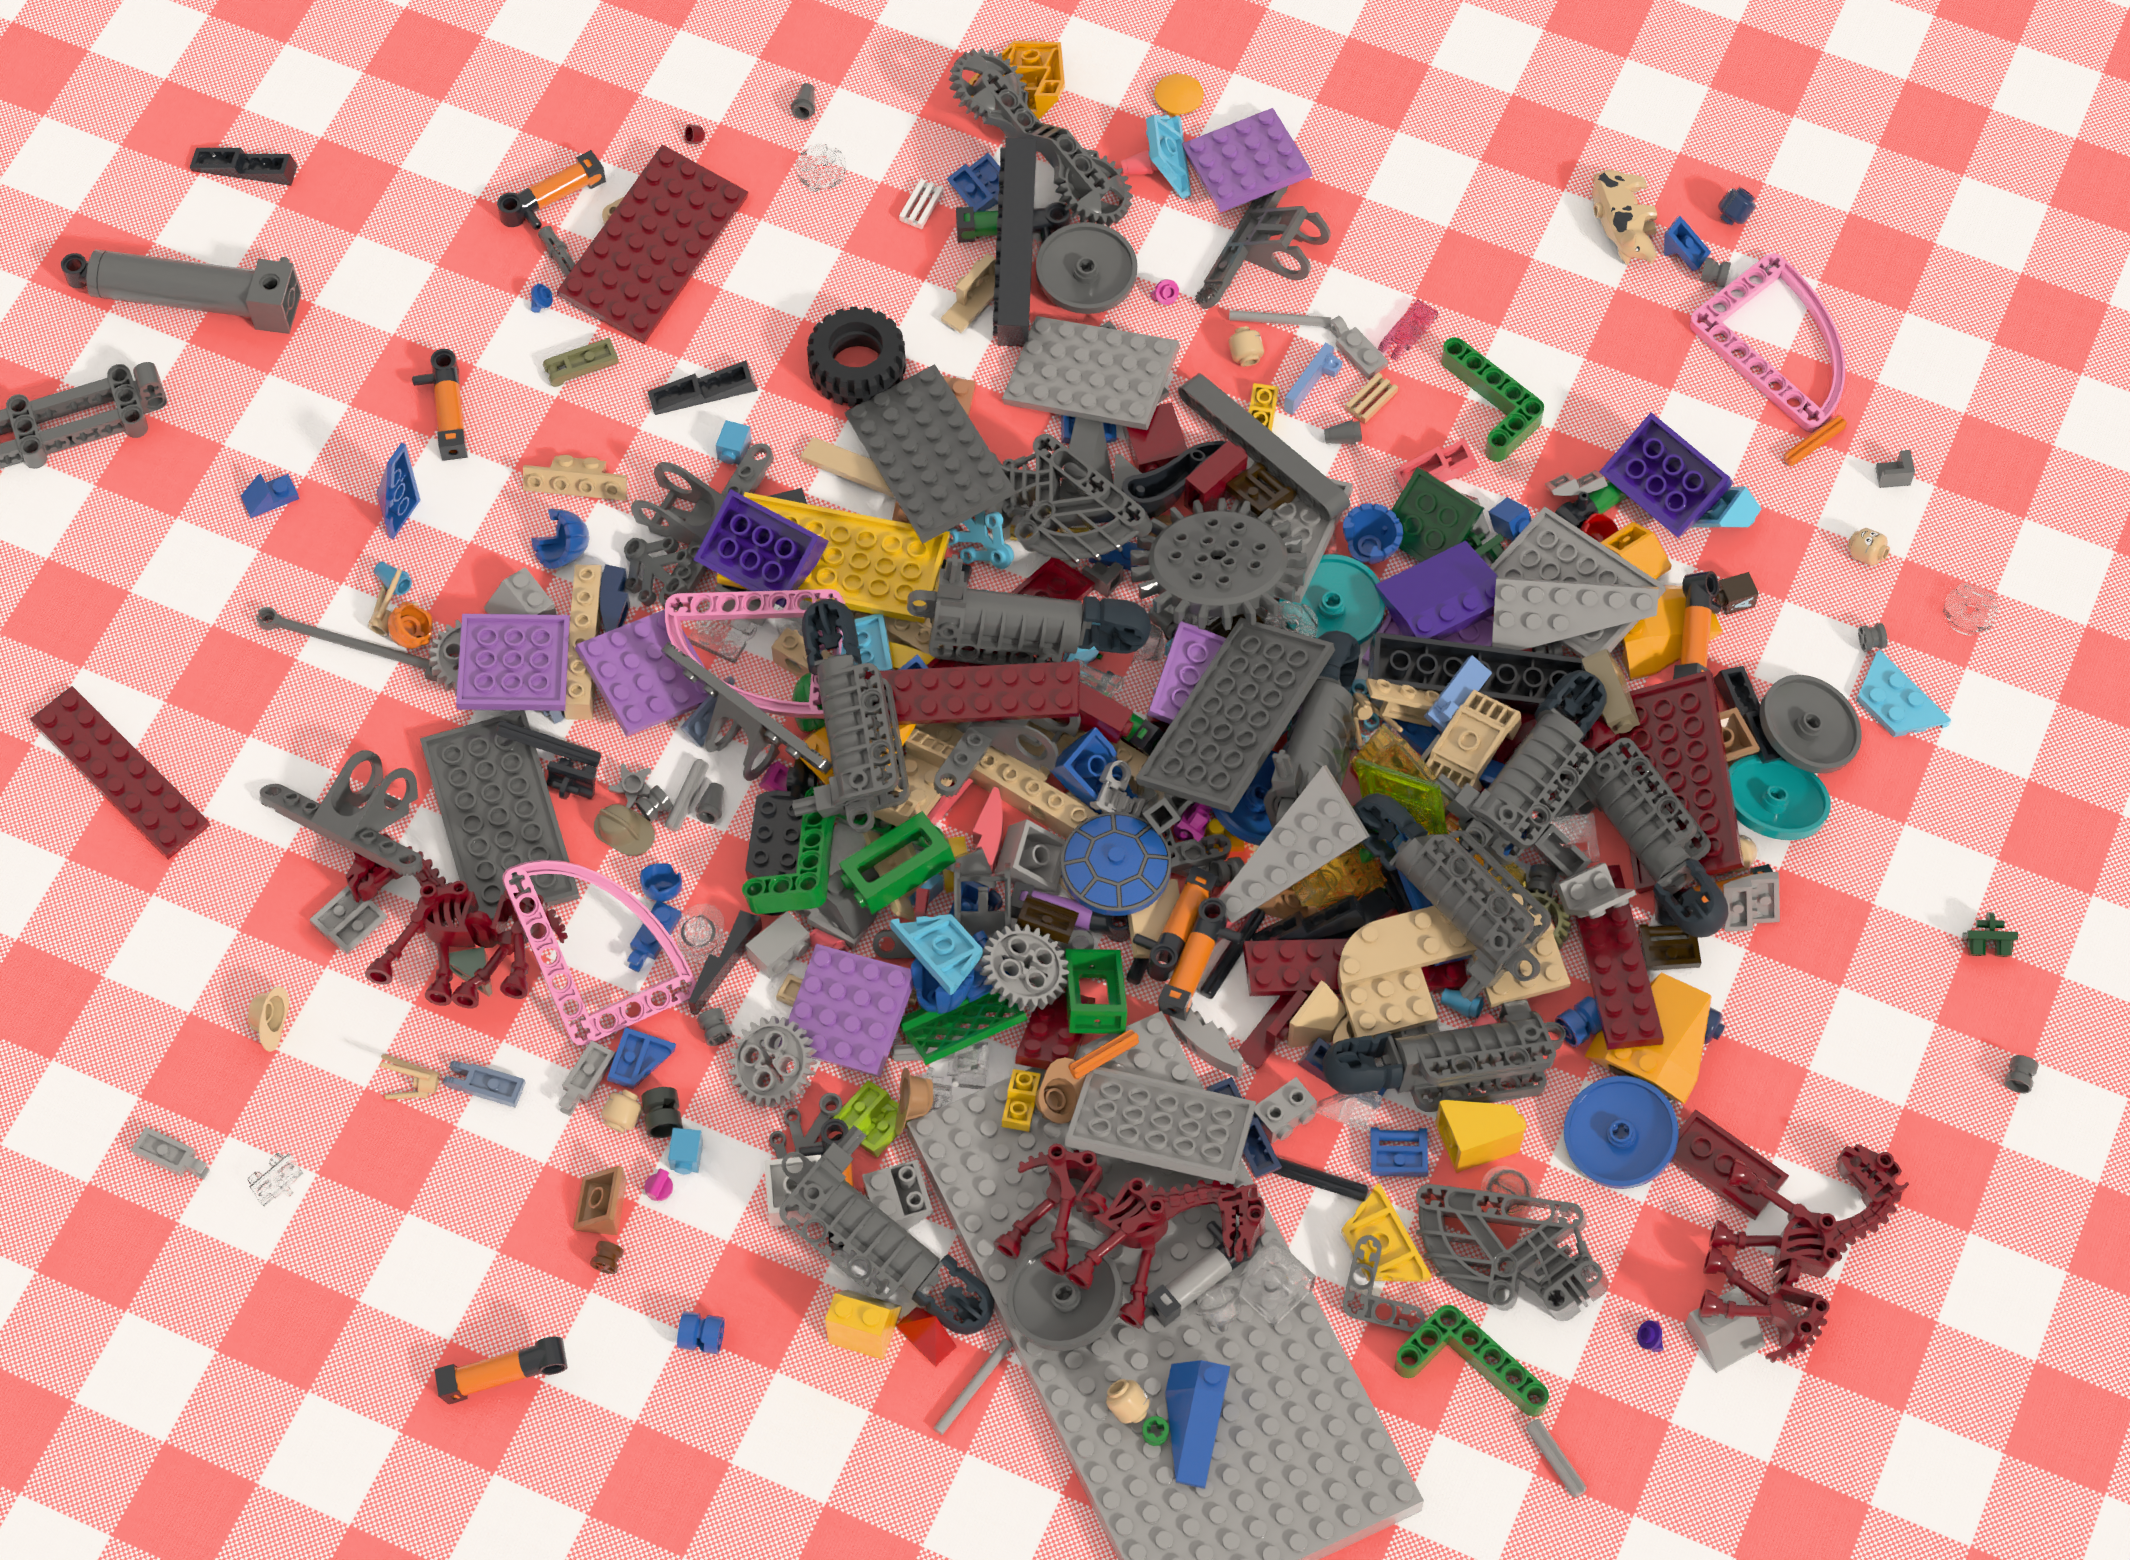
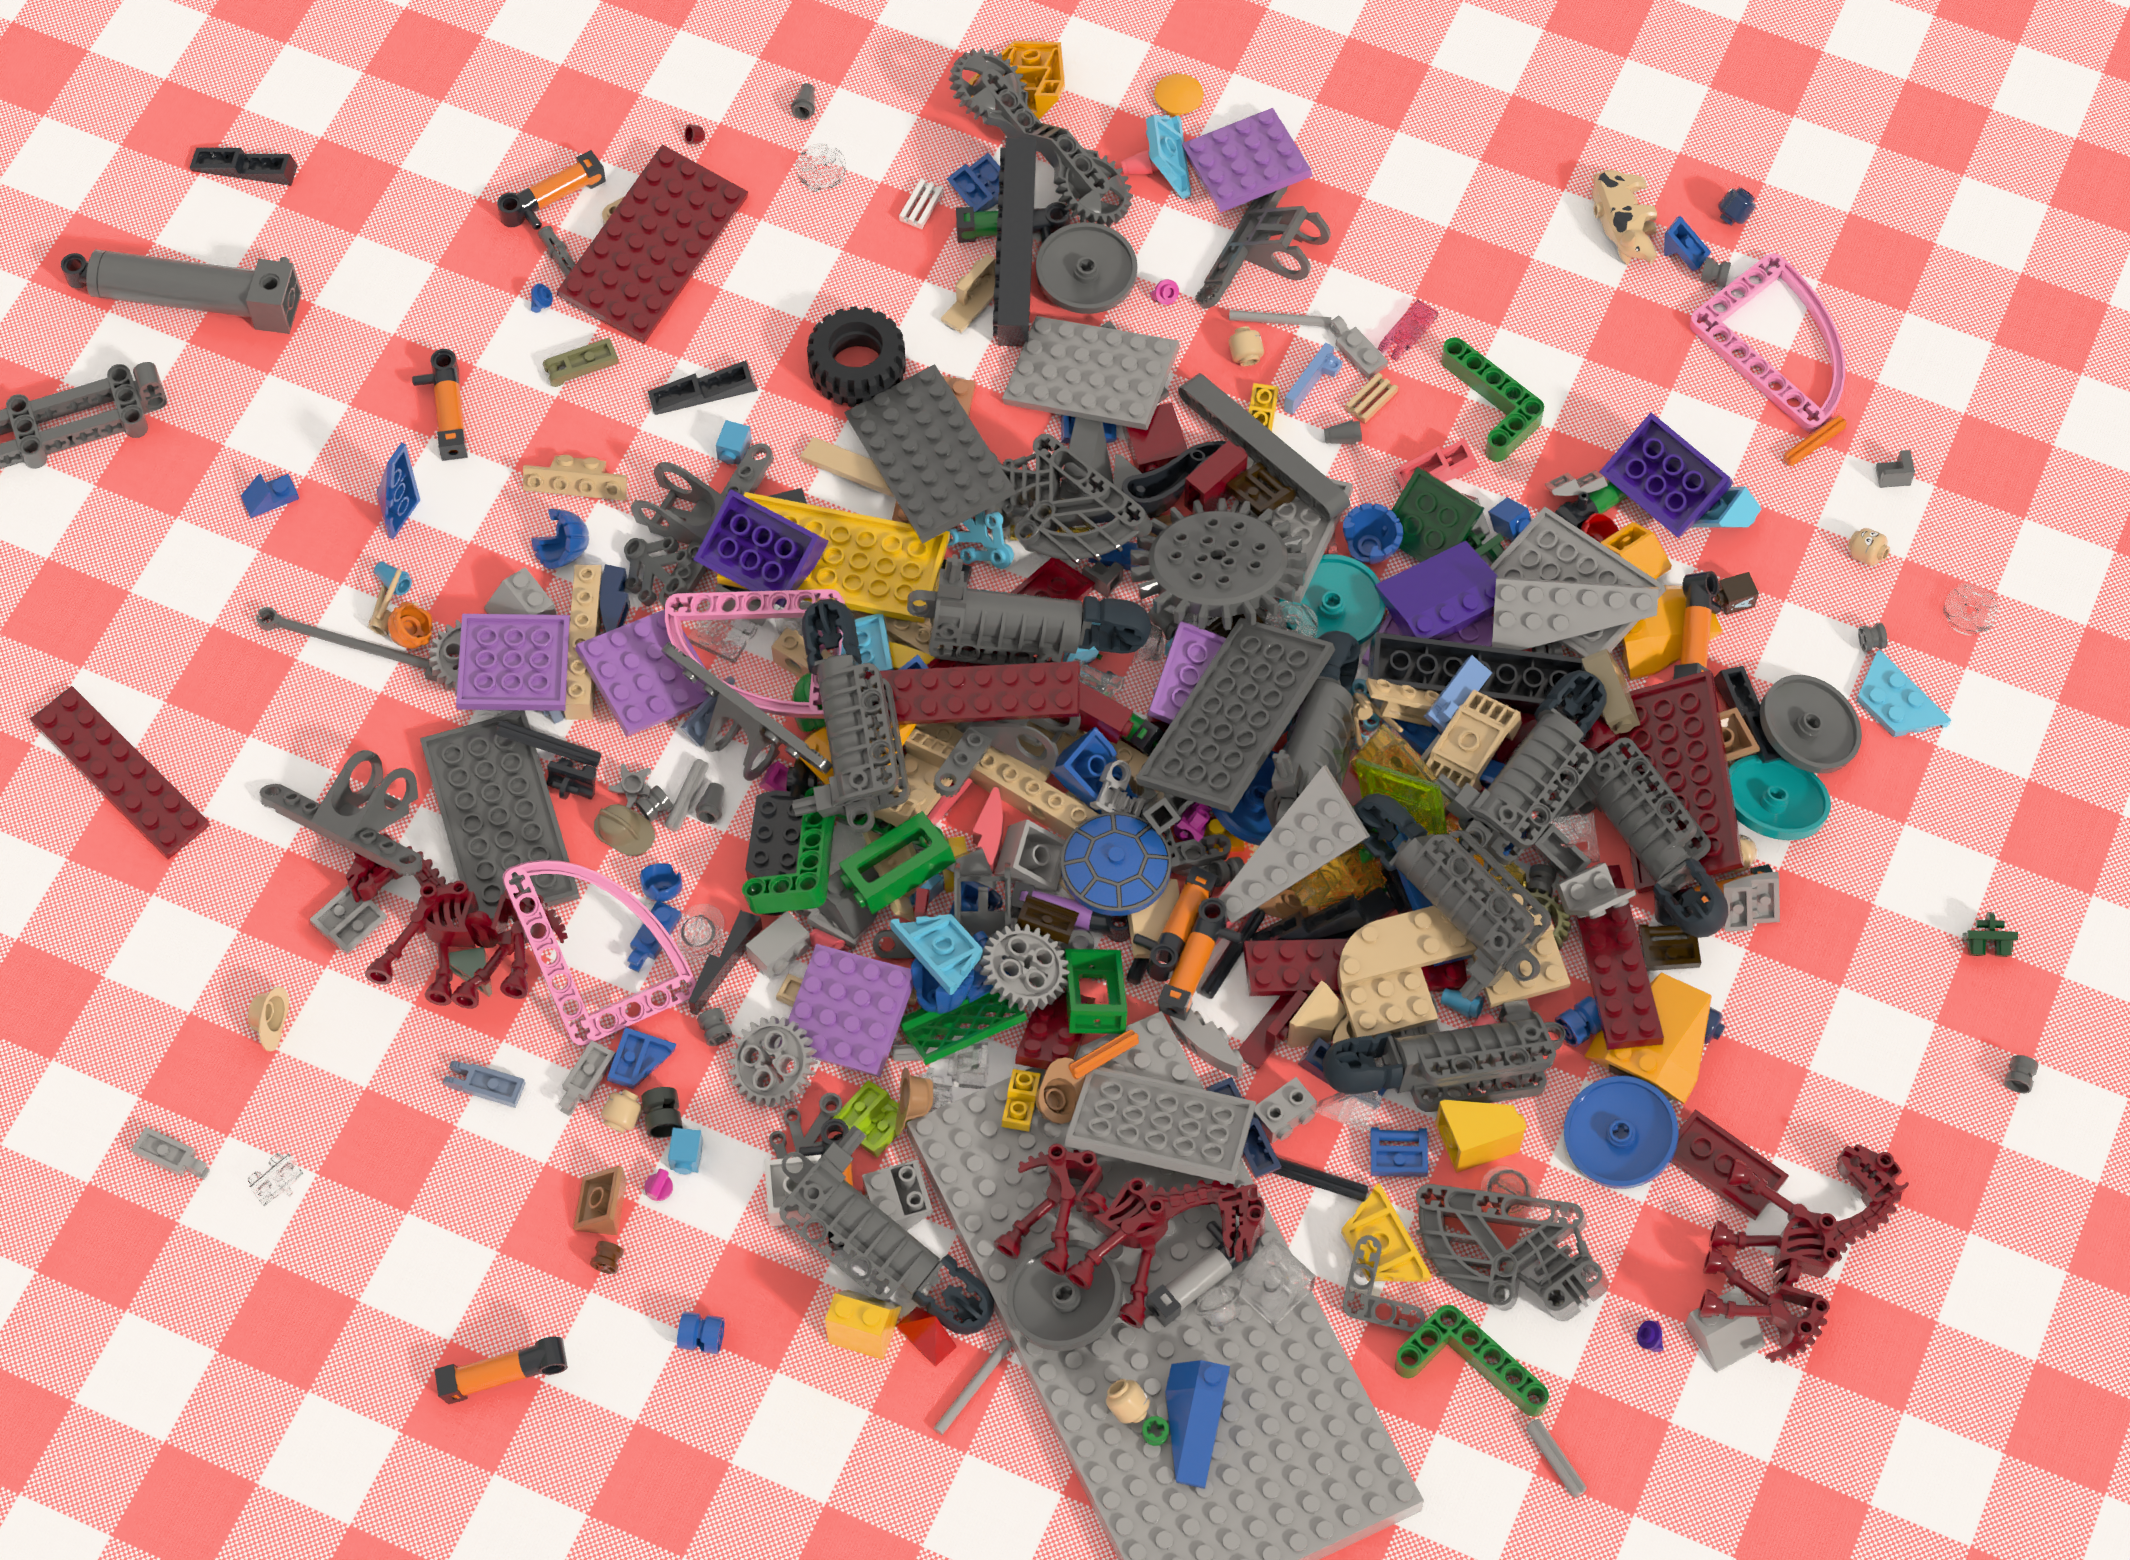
tan plant [379,1054,440,1100] -> none

